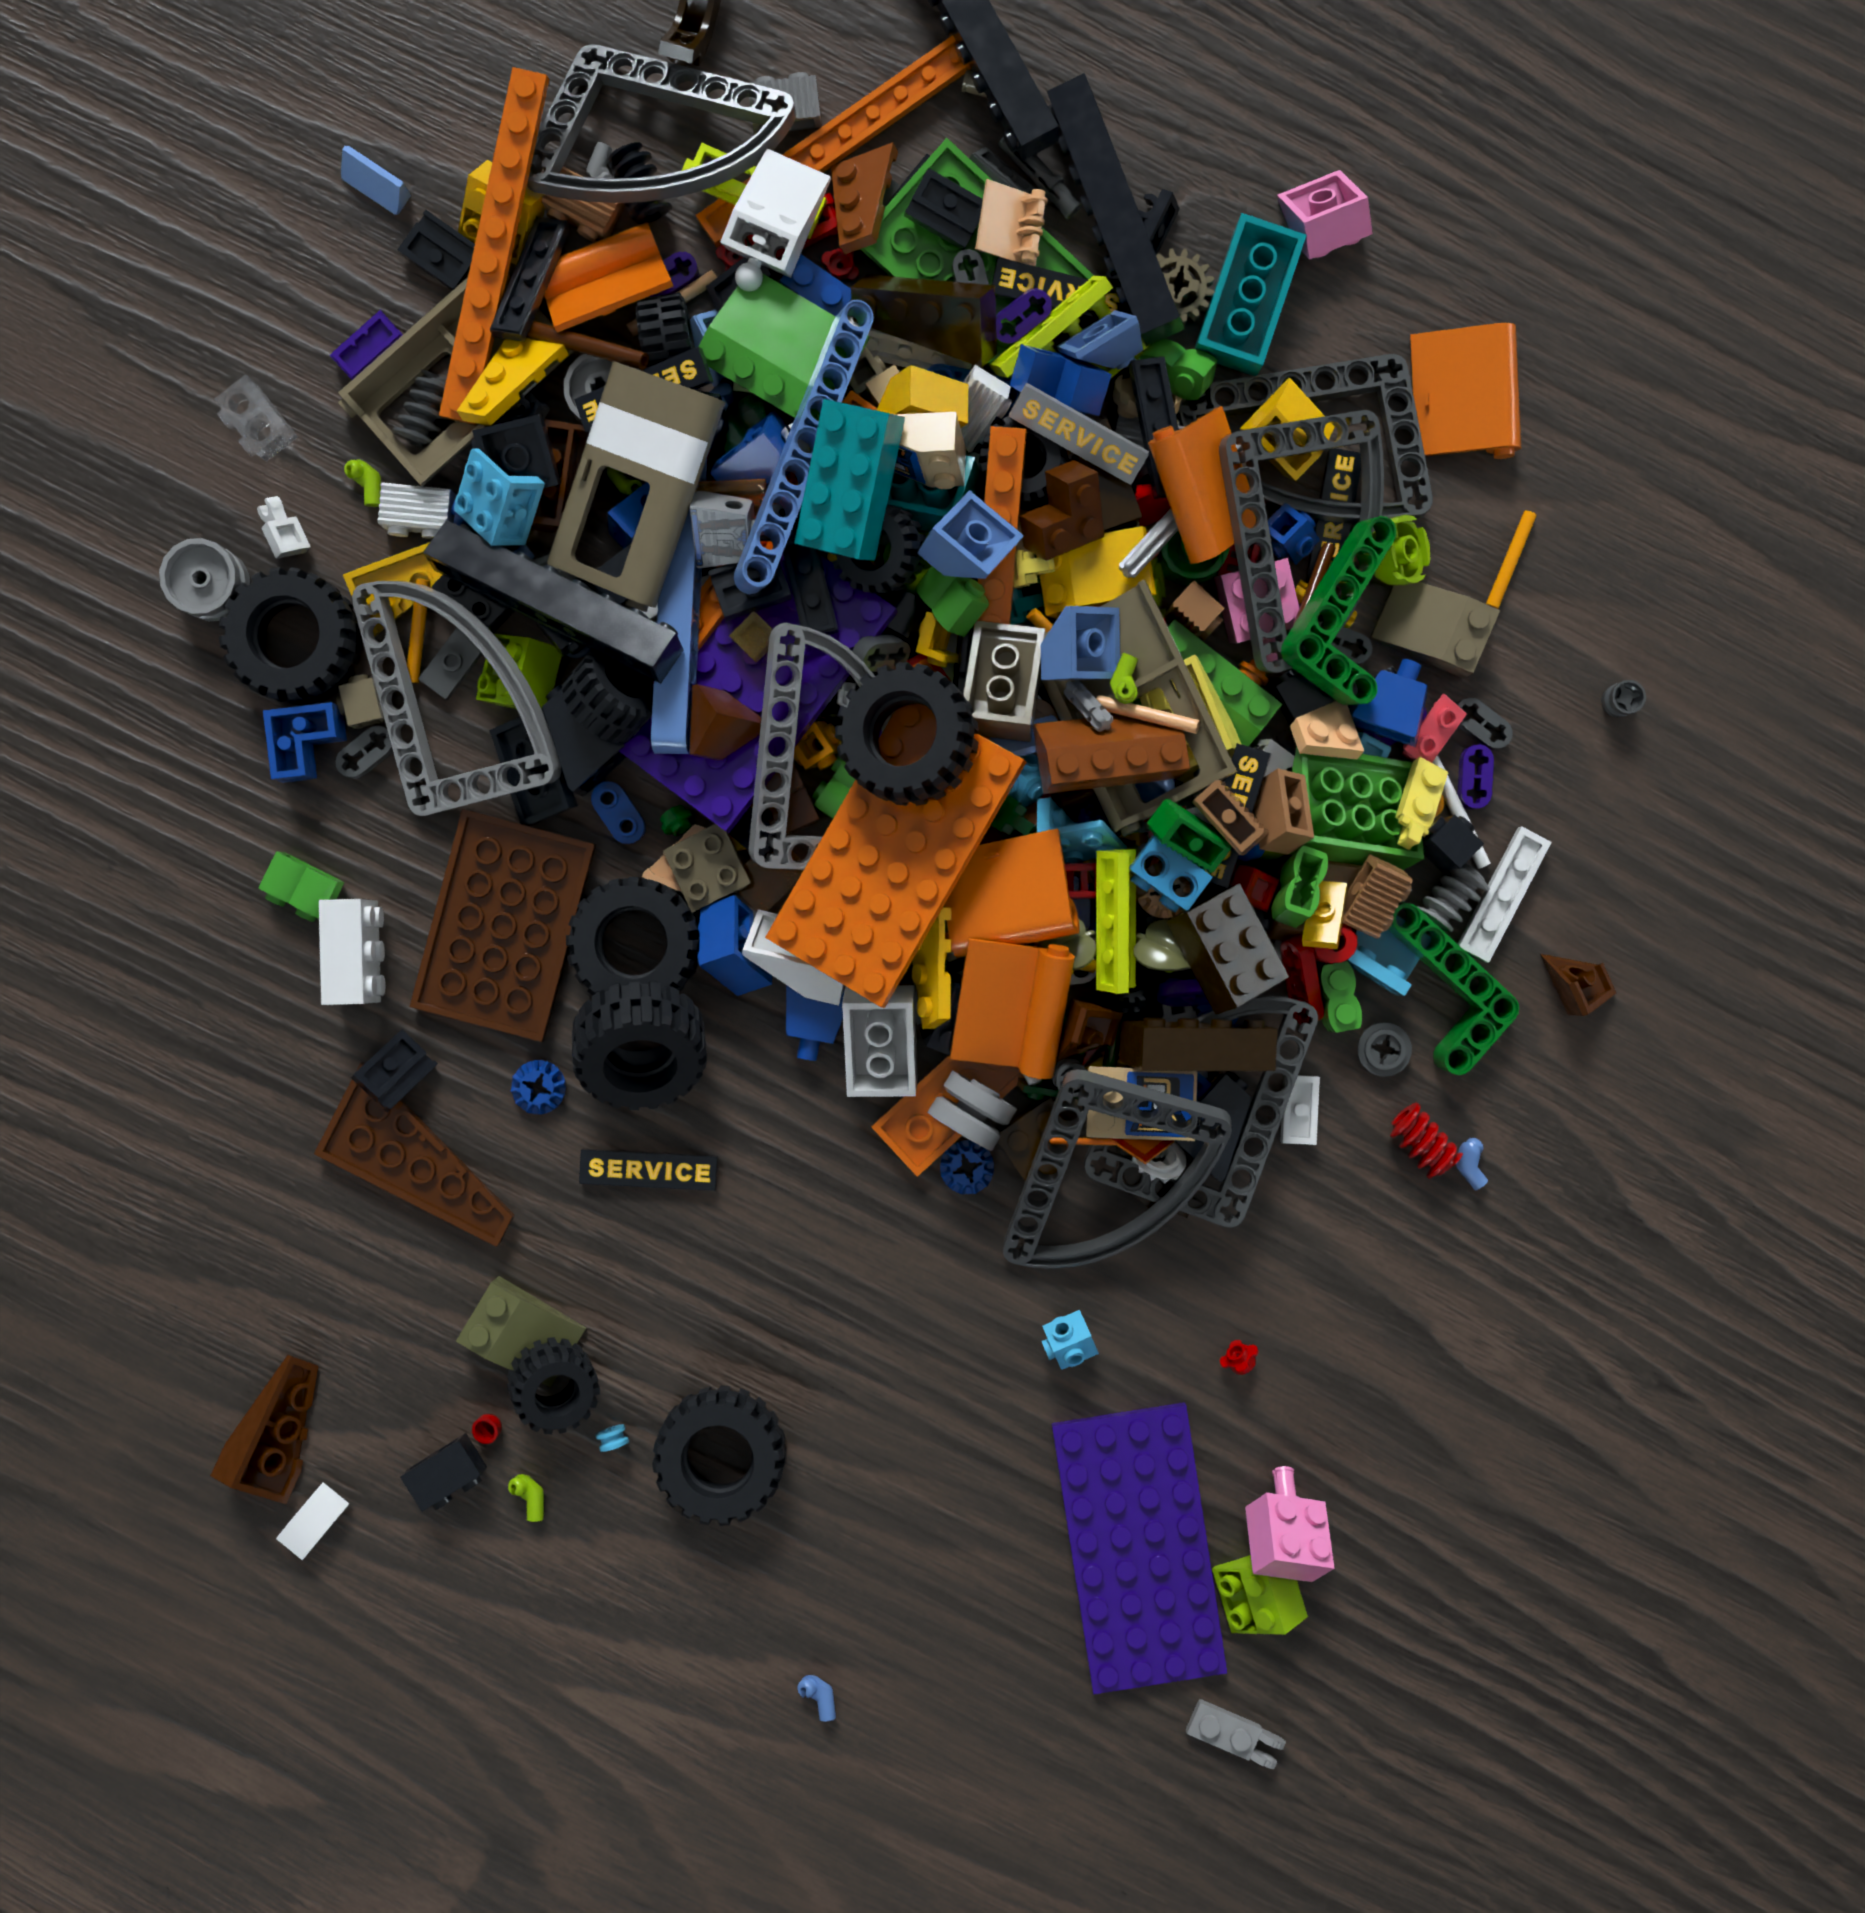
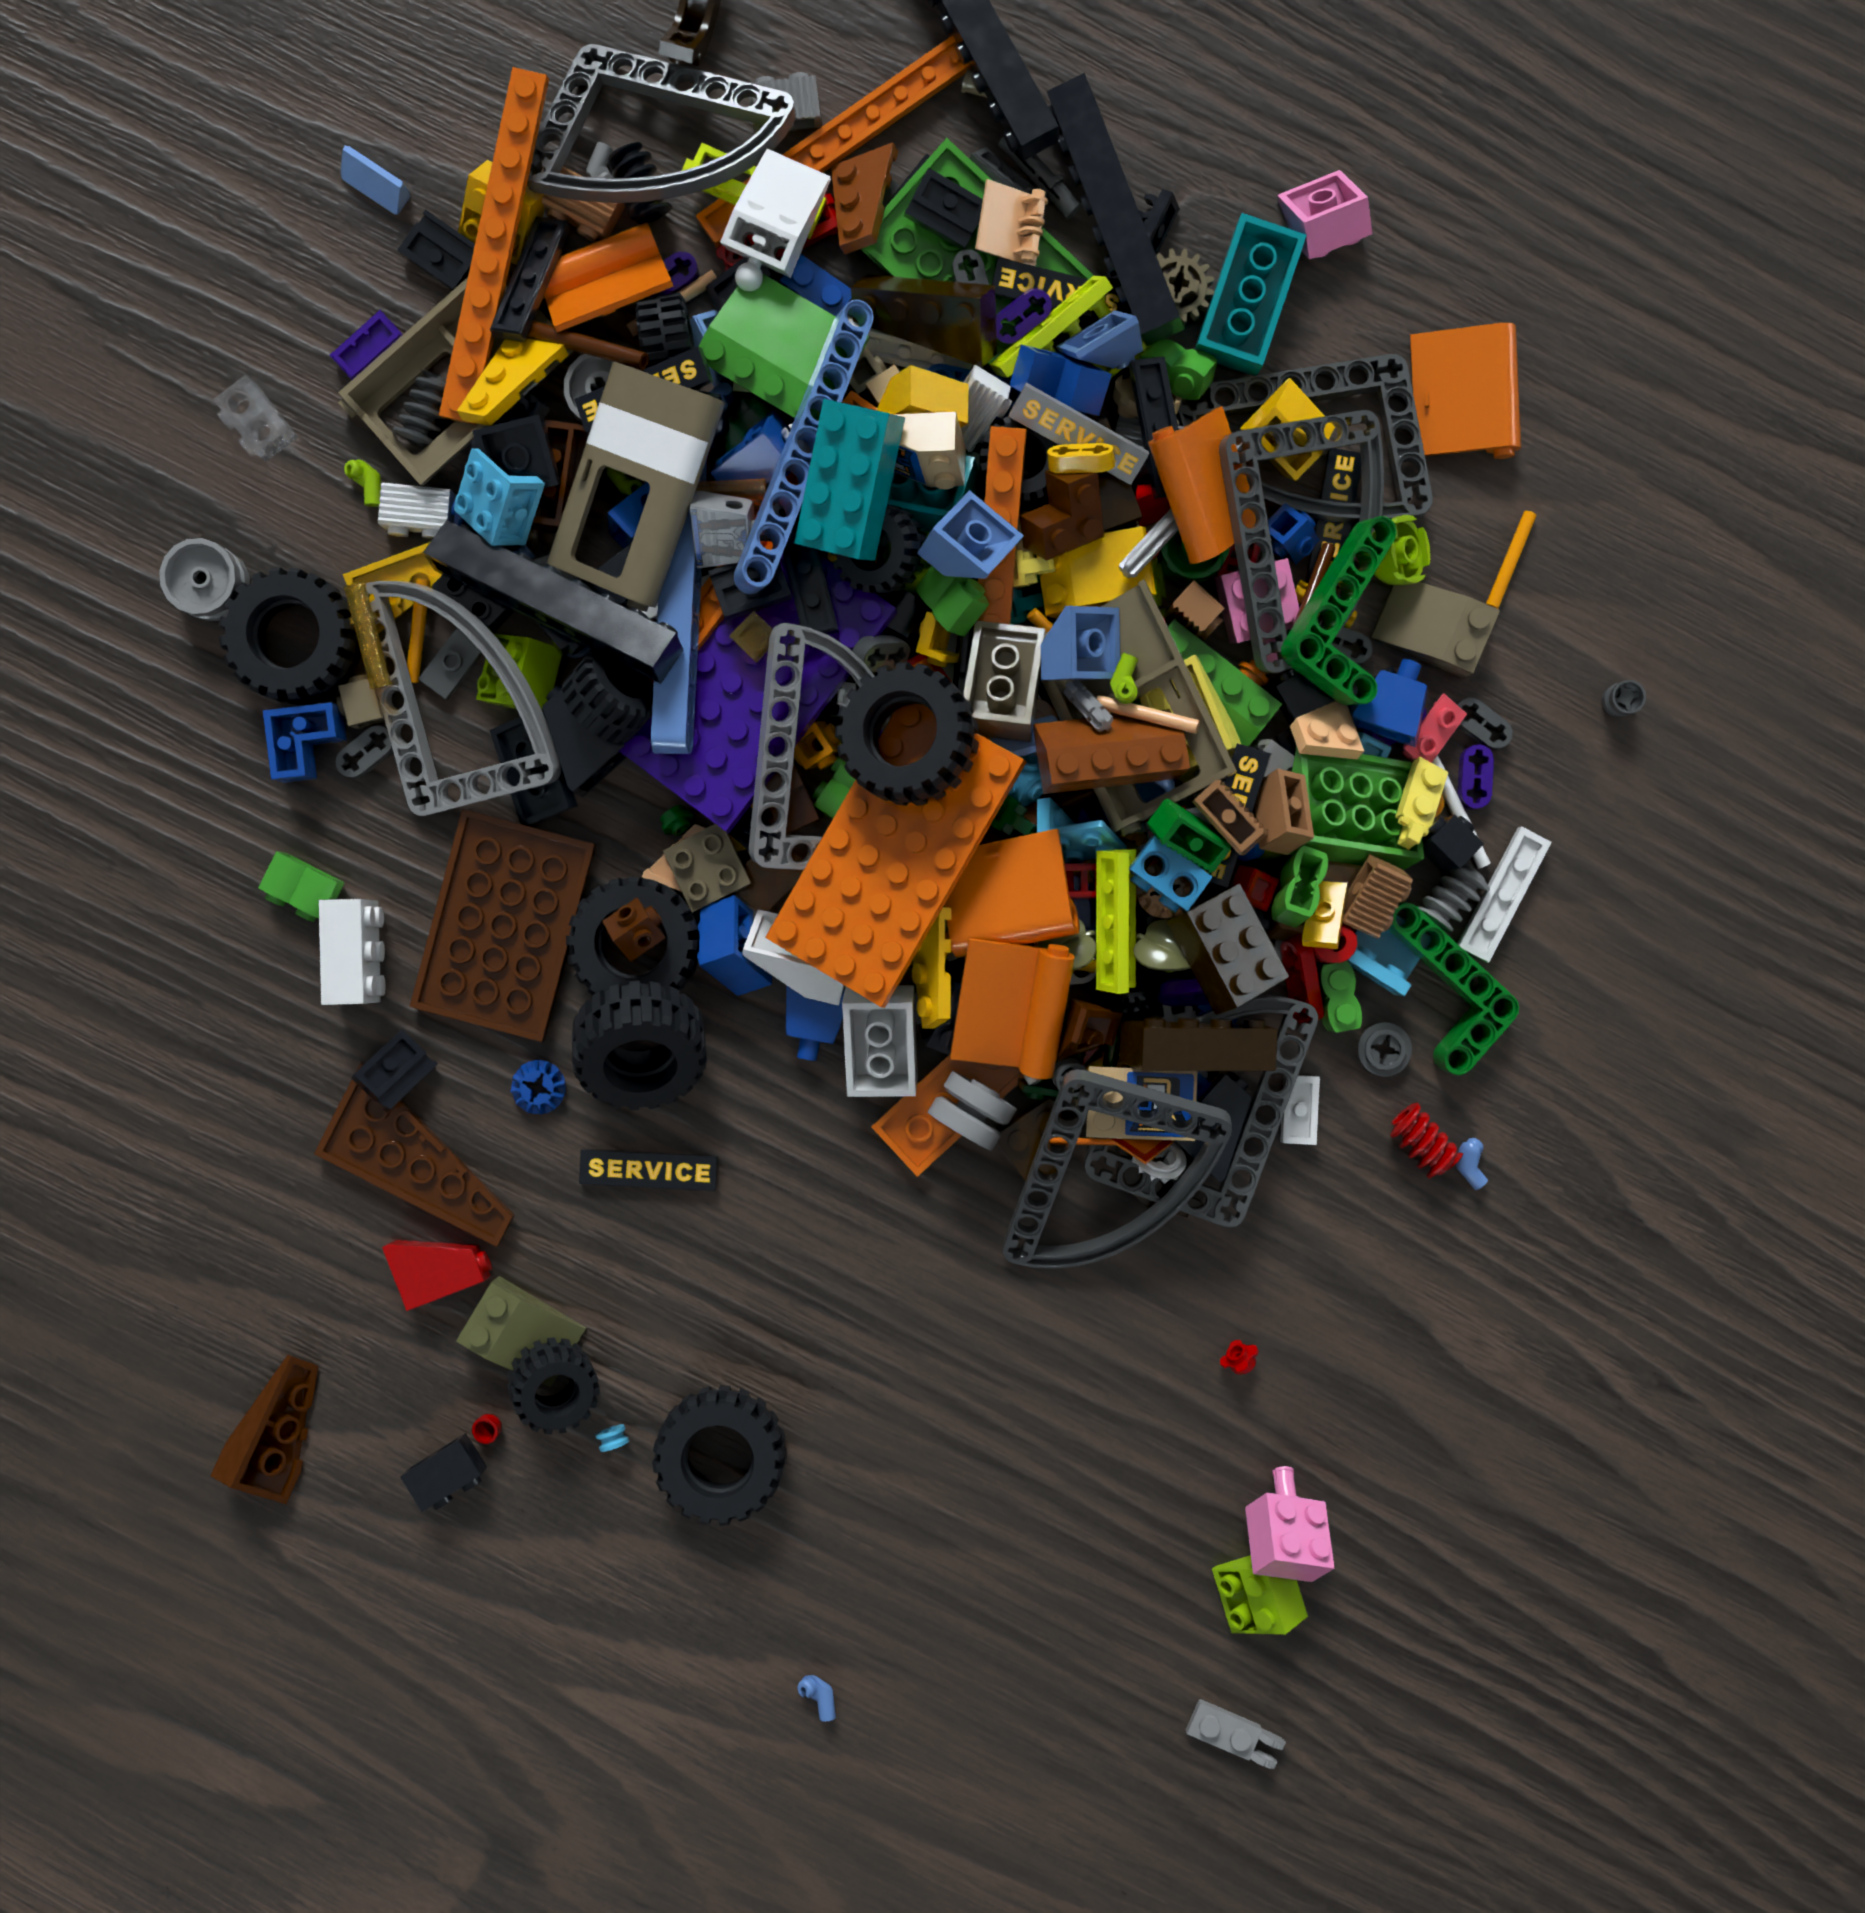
white plate [257,496,311,559] -> none
white slope [276,1482,349,1560] -> none
lime arm [508,1474,544,1522] -> none
blue plate [591,781,646,844] -> none
reddish brown slope [690,684,762,761] -> none
red plate [821,248,859,281] -> none
blue gear [940,1140,994,1195] -> none
medium azure brick [1041,1310,1099,1370] -> none
dark purple plate [1051,1402,1227,1695] -> none
reddish brown slope [1540,954,1617,1016] -> none
none -> clear yellow pin [343,582,392,689]
none -> red slope [382,1240,492,1311]
none -> reddish brown brick [603,897,665,962]
none -> yellow beam [1047,443,1115,474]

